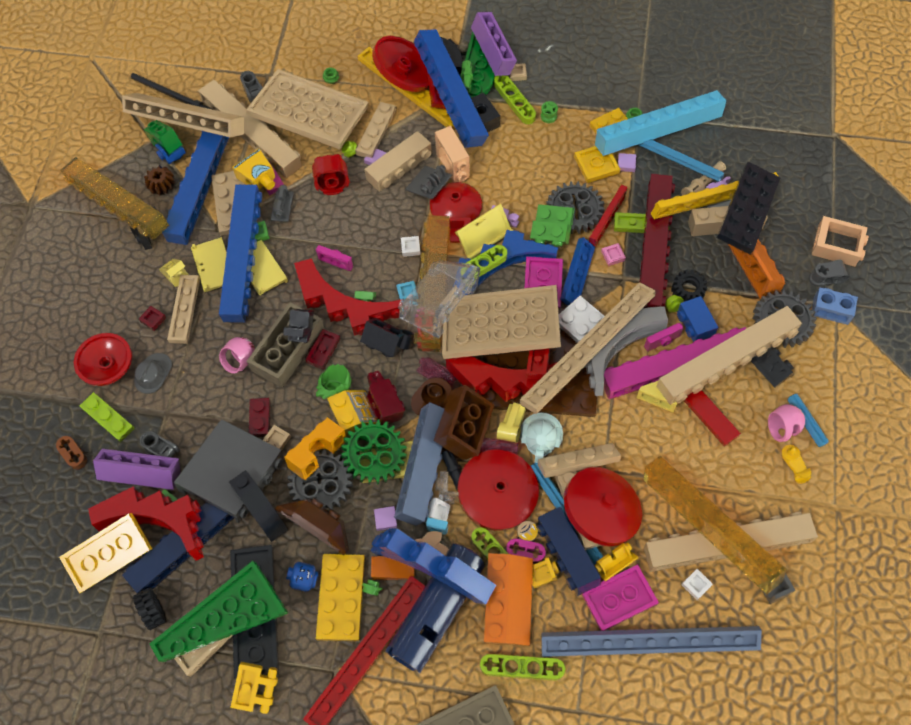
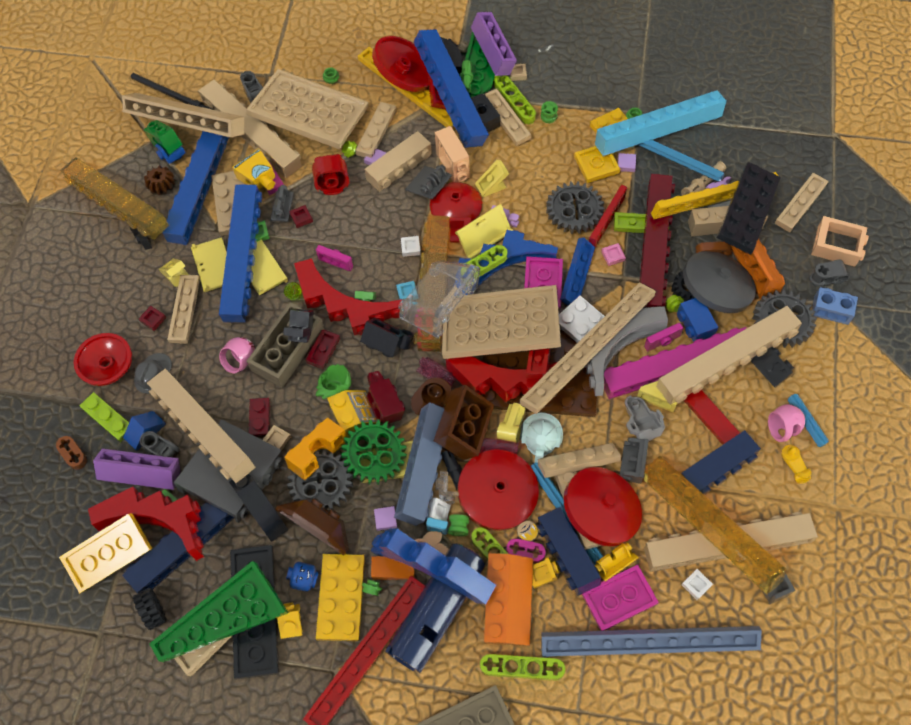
yellow plate [230,662,278,714] -> none
bright green plate [530,204,575,247] -> none
none -> blue slope [123,411,166,451]
none -> tan brick [147,368,256,483]
none -> yellow bracket [277,602,303,639]
none -> clear neon green plate [284,282,302,300]
none -> dark red plate [289,205,313,228]
none -> bright green wheel [448,514,469,537]
none -> light yellow slope [475,160,509,197]
none -> tan plate [485,88,531,146]
none -> dark grey hinge [620,438,649,484]
none -> light grey piece [625,395,665,441]
none -> dark blue brick [678,430,761,499]
none -> dark grey dish [683,251,756,313]
none -> dark orange beam [695,242,731,256]
none -> tan plate [774,173,829,232]

